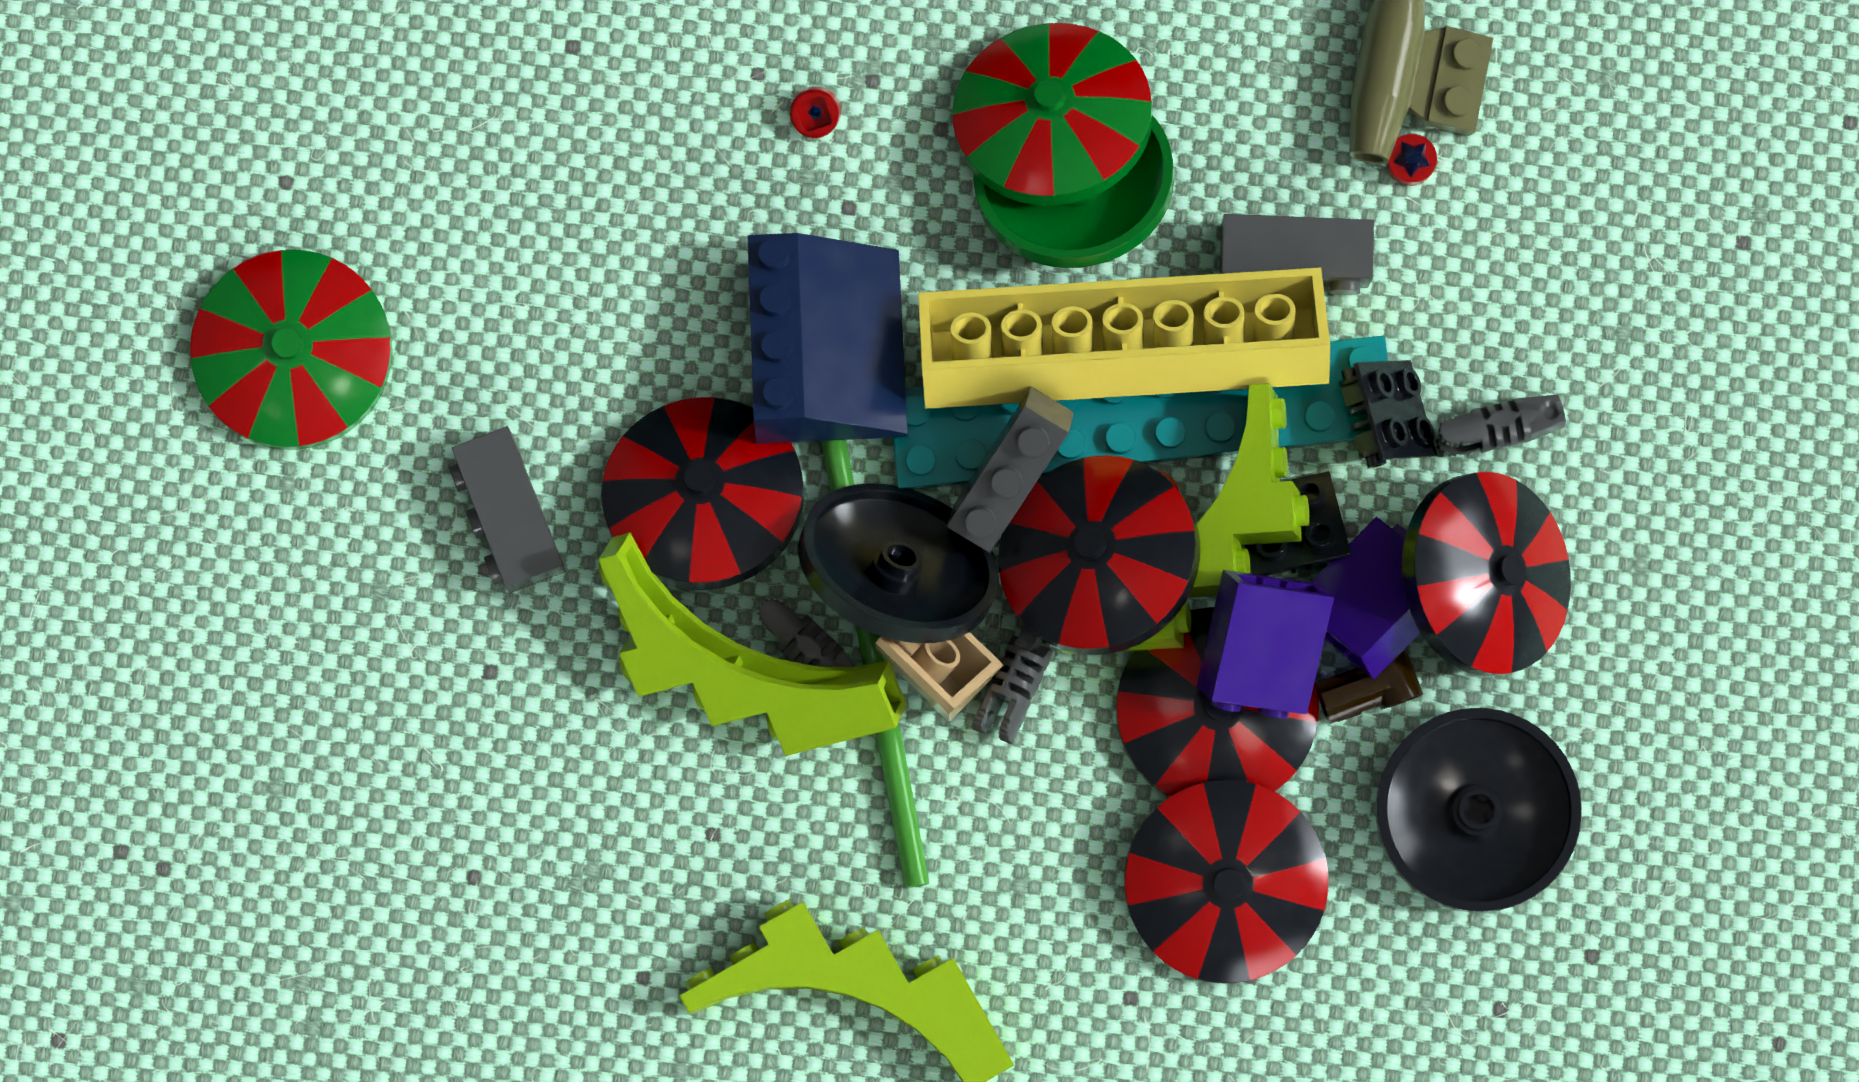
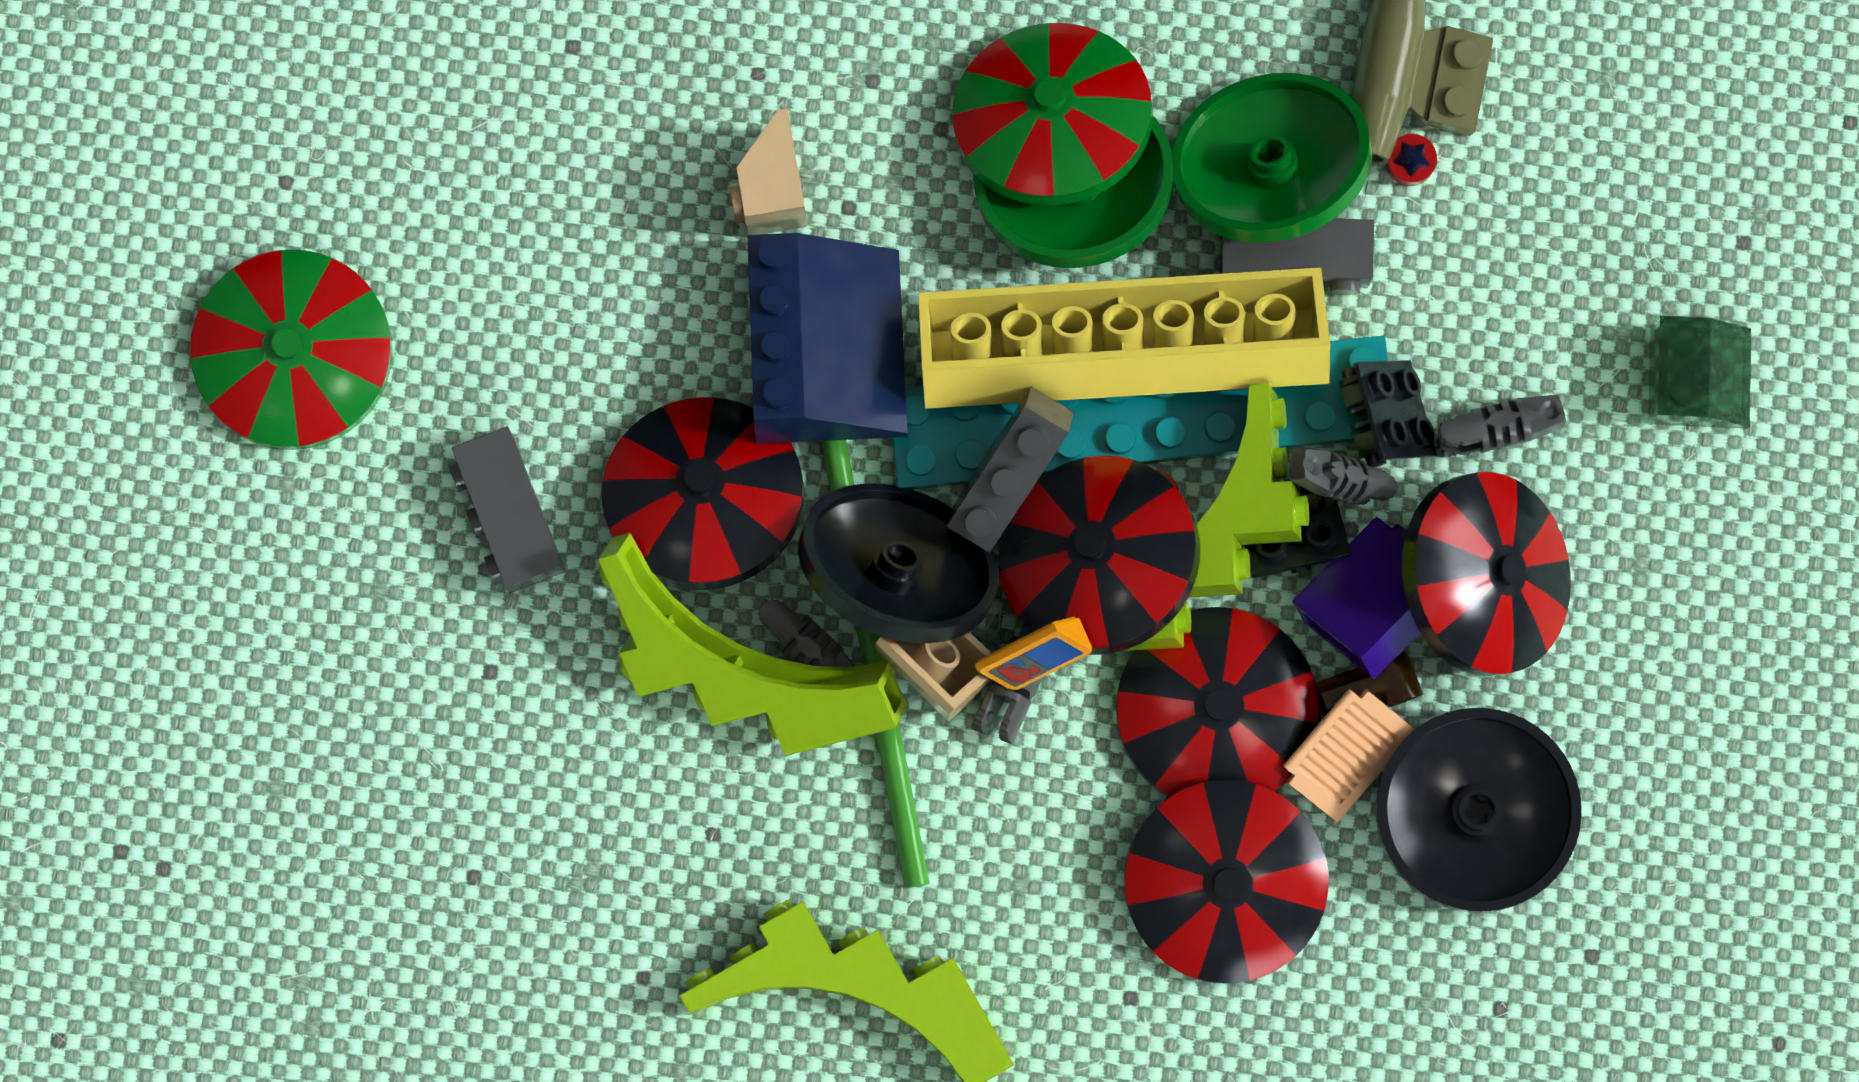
red tile [790,86,841,138] -> none
dark purple brick [1196,570,1334,718] -> none
none -> tan slope [729,108,807,235]
none -> slope [974,616,1092,690]
none -> green dish [1172,73,1373,243]
none -> light nougat window [1283,689,1415,823]
none -> dark grey hinge [1290,449,1399,505]
none -> clear green slope [1648,315,1751,429]

